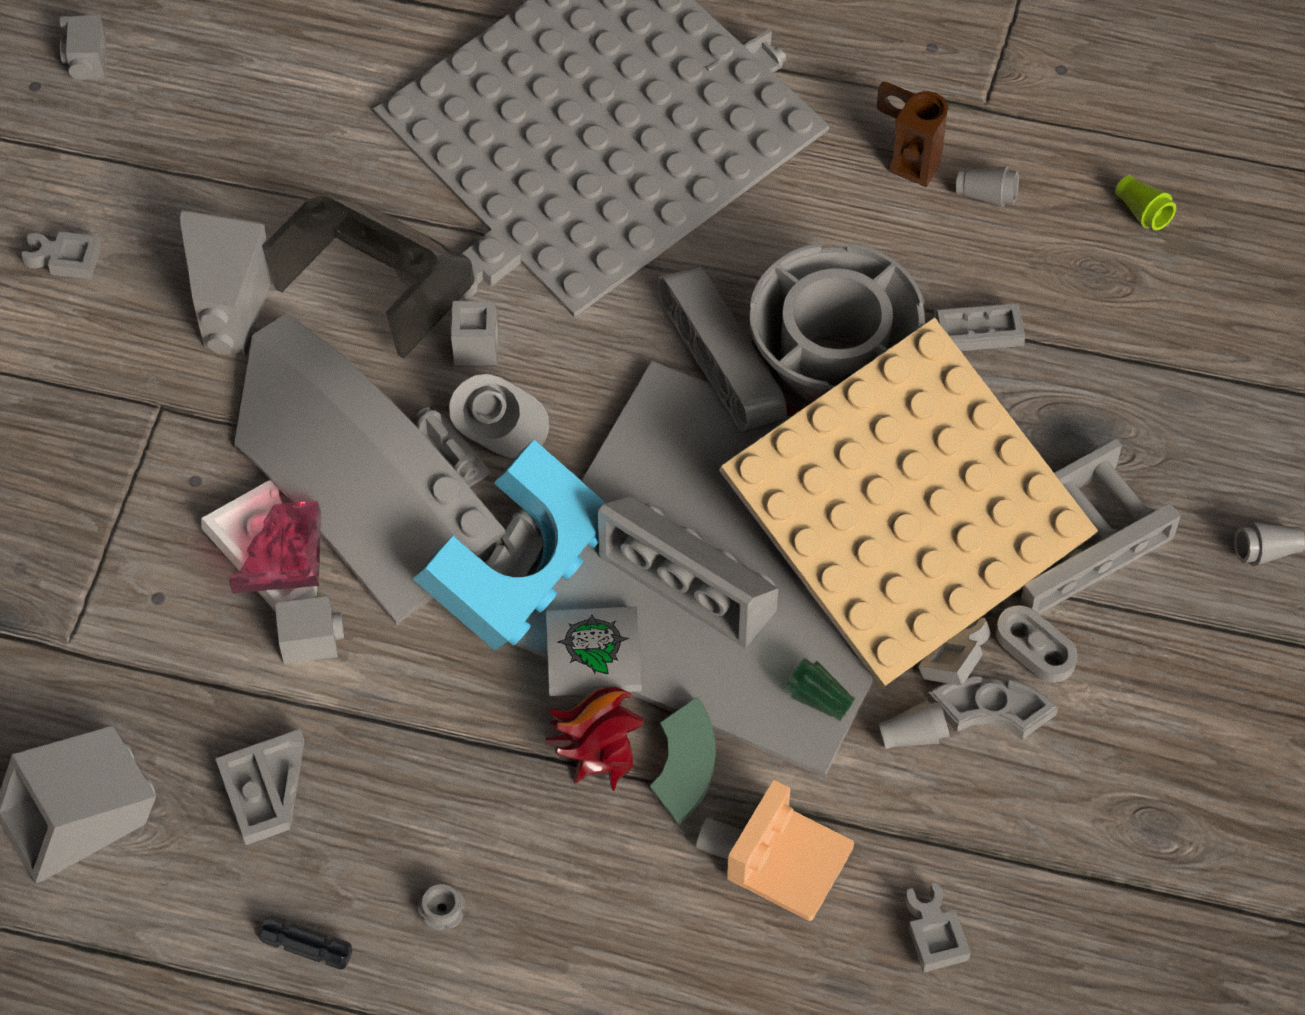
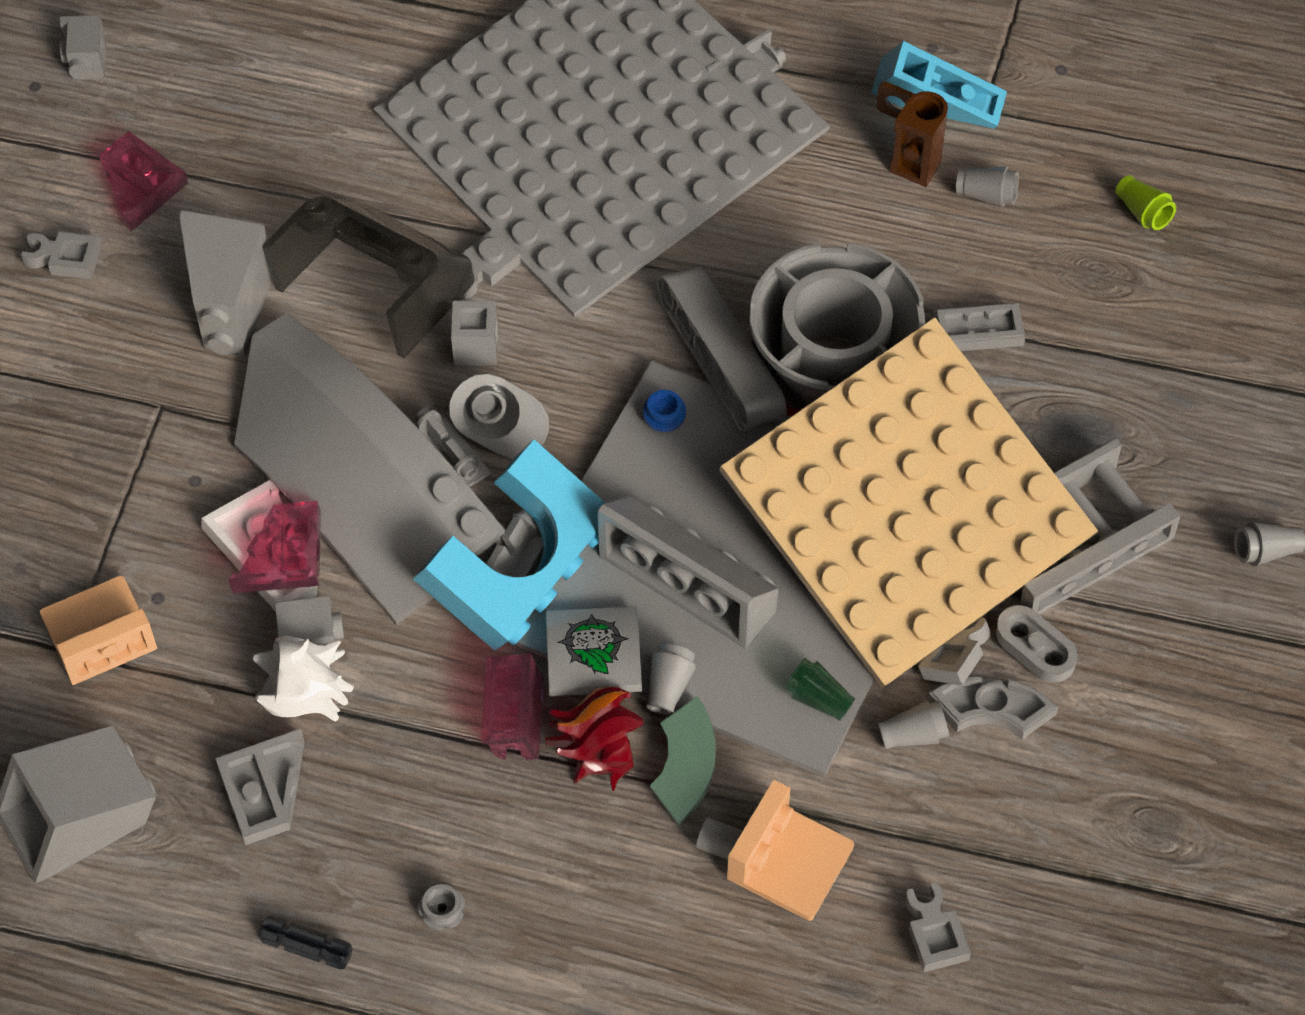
none -> light nougat bracket [40,576,157,685]
none -> clear pink wing [99,131,188,231]
none -> white hair [253,635,354,721]
none -> clear pink hinge [481,654,543,760]
none -> blue plate [643,390,686,432]
none -> light grey cone [647,643,696,716]
none -> medium azure slope [871,41,1007,129]

